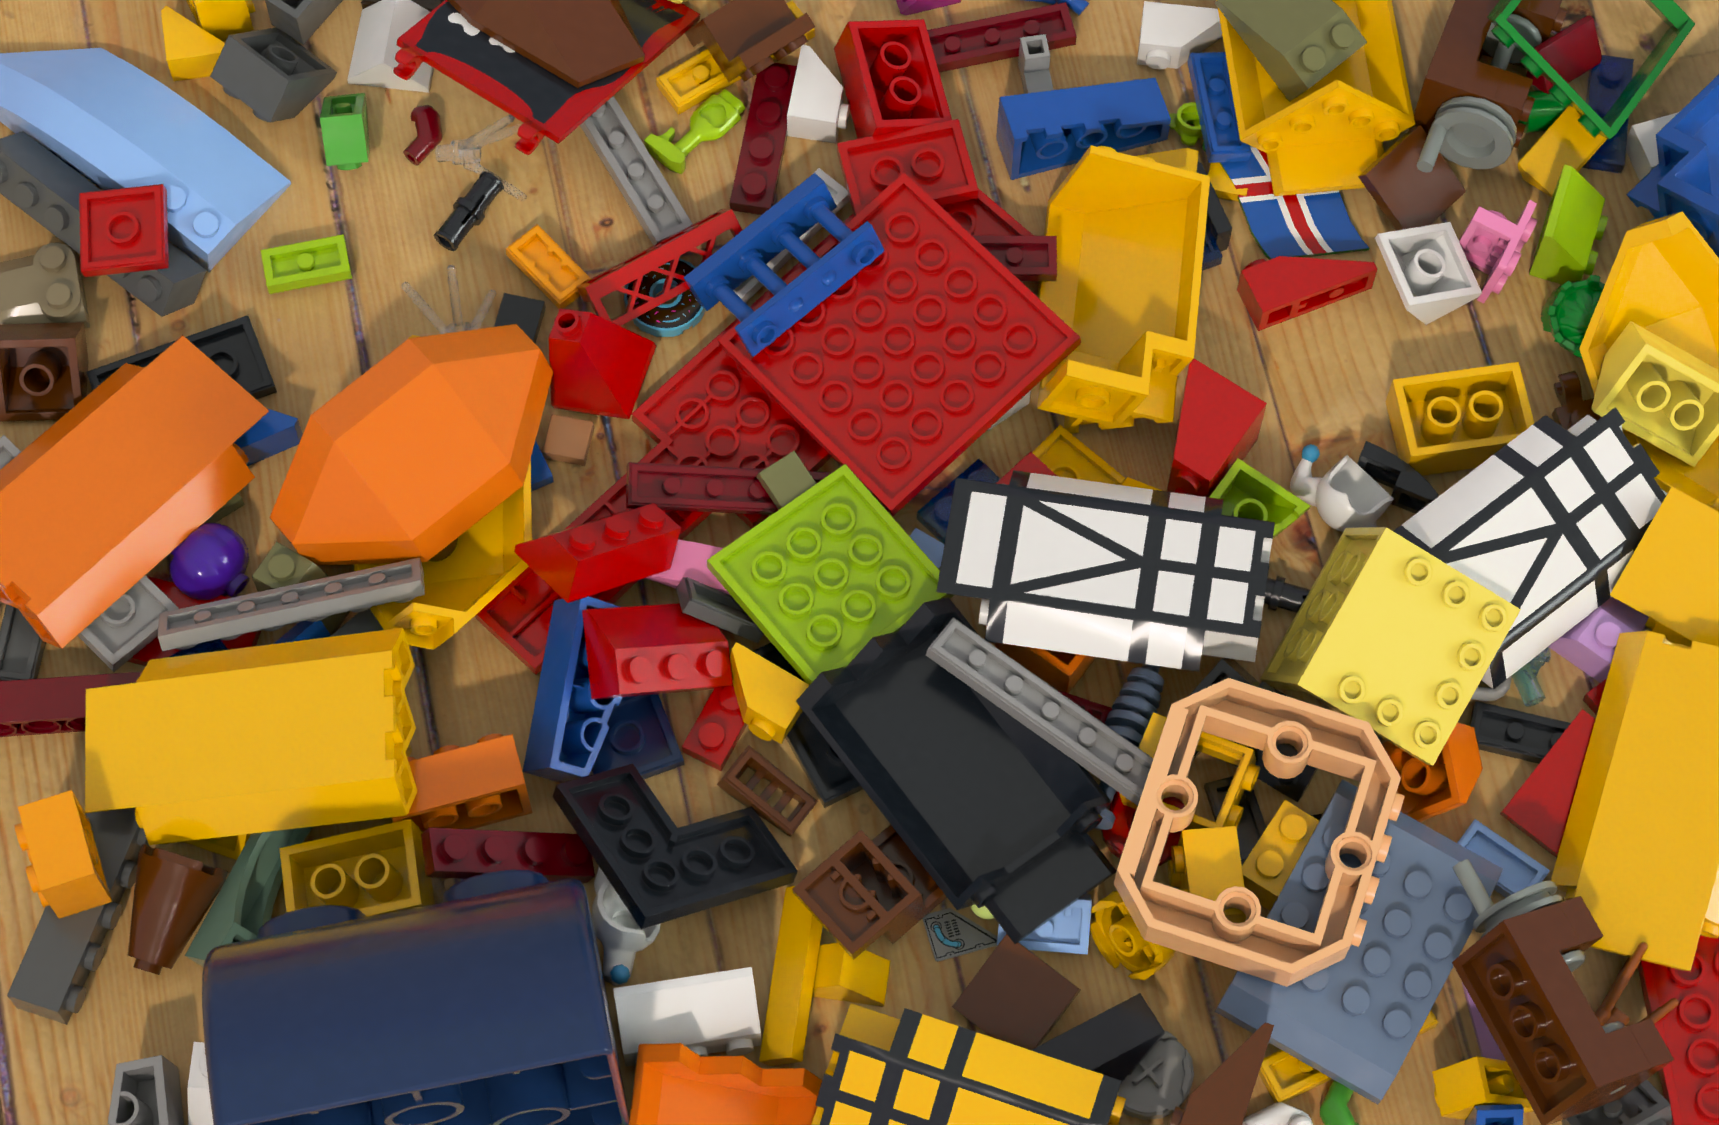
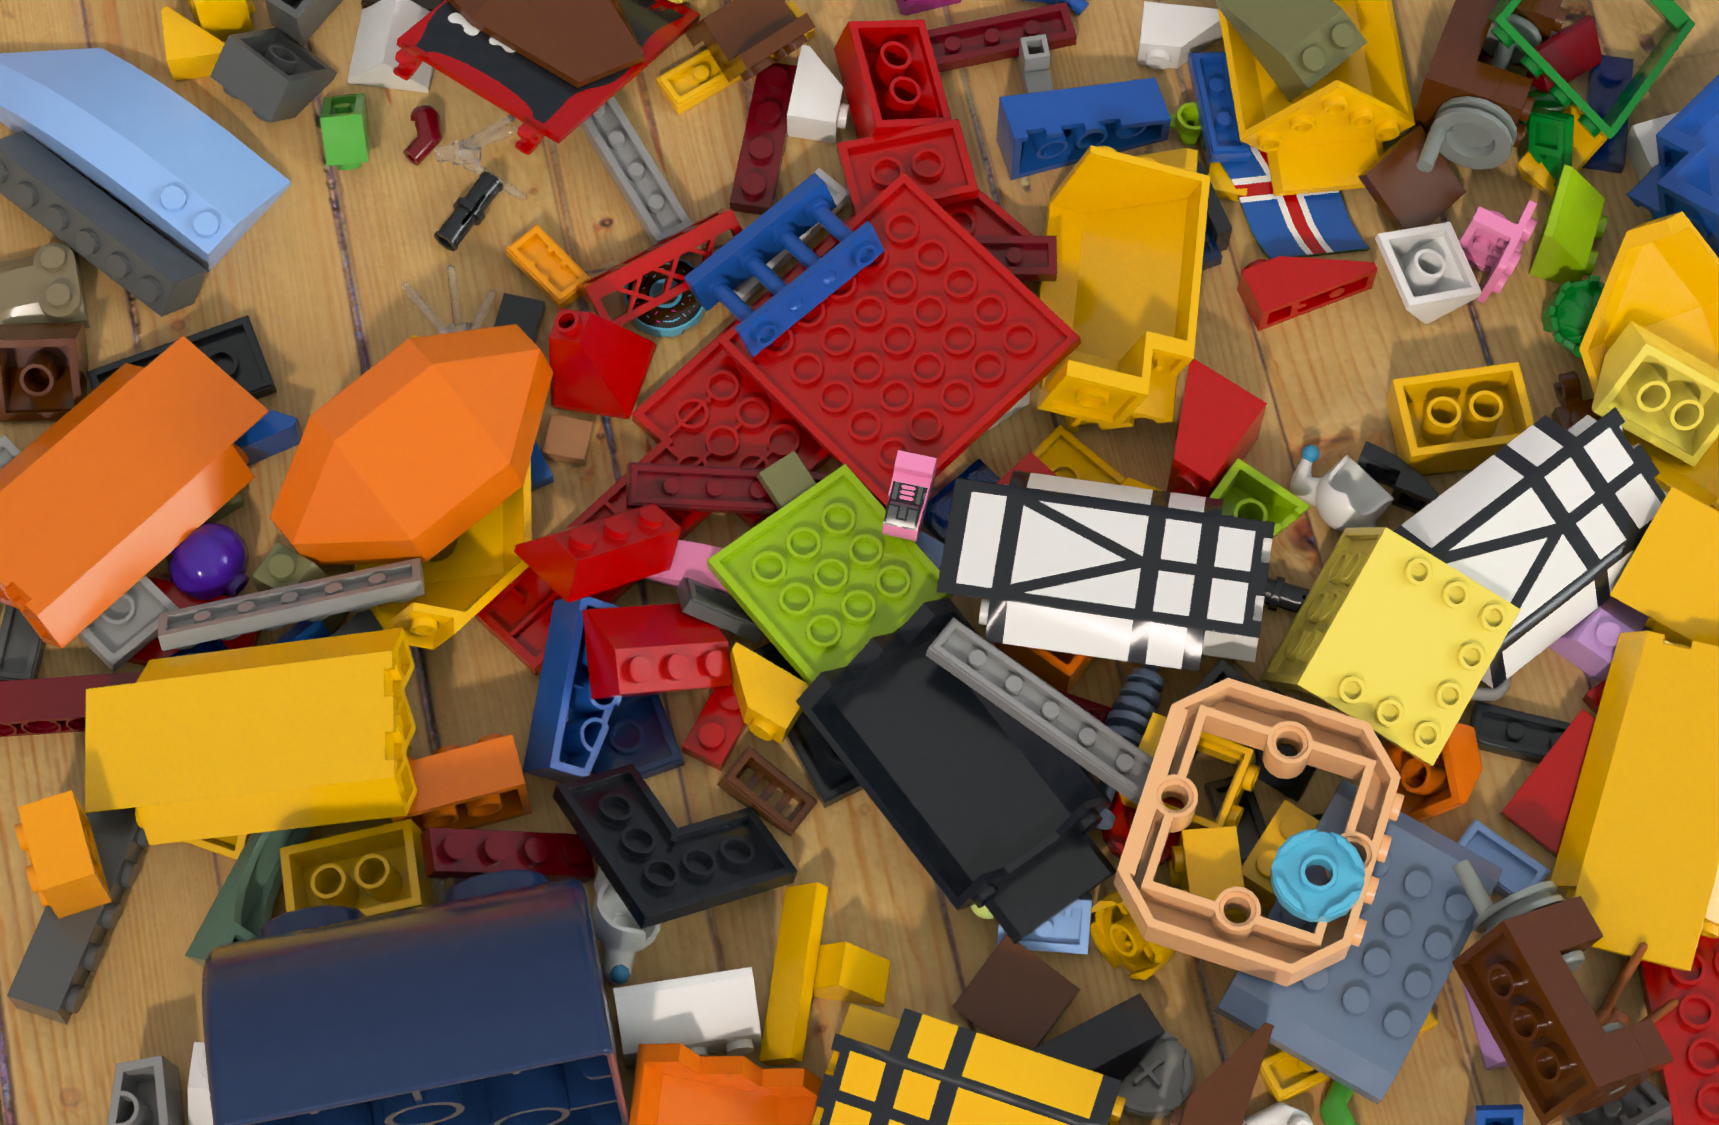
red tile [79,184,169,277] -> none
reddish brown cone [127,844,228,975] -> none
lime plate [260,234,352,294] -> none
lime piece [644,89,745,174] -> none
reddish brown bracket [792,824,947,960] -> none
light grey sticker [923,908,997,961] -> none
yellow slope [1432,1056,1534,1120] -> none
clear light blue arm [1512,647,1551,707] -> none
none -> leg [882,450,937,542]
none -> medium azure tile [1270,829,1365,922]
none -> green tile [1528,107,1574,187]

